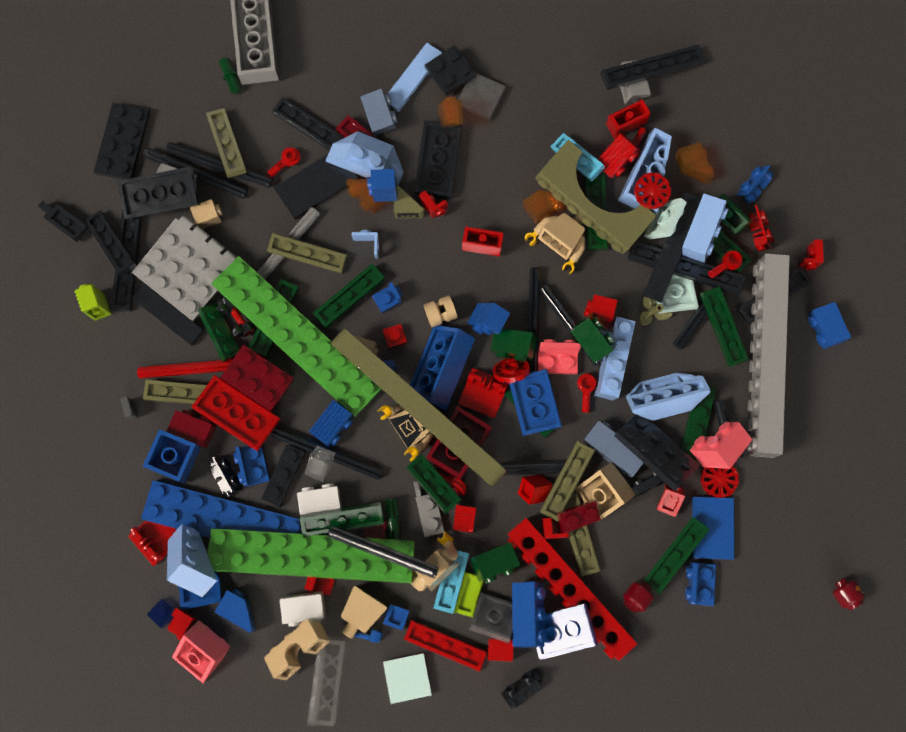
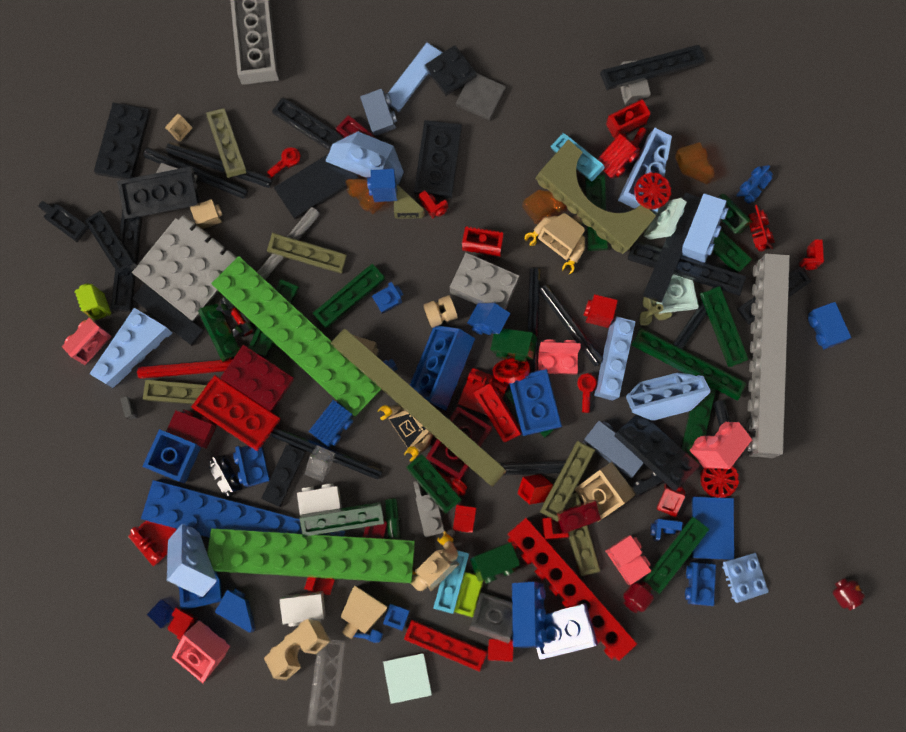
dark green axle [219,57,241,95] -> none
black axle [328,526,439,578] -> none
light blue bracket [352,230,379,259] -> none
red plate [383,324,407,349] -> none
clear orange slope [437,97,463,127] -> none
black hinge [501,669,545,709] -> none
dark green brick [570,313,617,363] -> none
red plate [708,251,742,278] -> none
none -> coral slope [62,318,112,365]
none -> light blue wedge [90,308,172,388]
none -> tan tile [165,114,192,142]
none -> light grey brick [450,253,519,310]
none -> red plate [473,381,522,443]
none -> coral brick [605,535,651,585]
none -> dark green tile [631,328,746,401]
none -> blue bracket [650,519,683,541]
none -> light blue hinge [722,553,769,603]

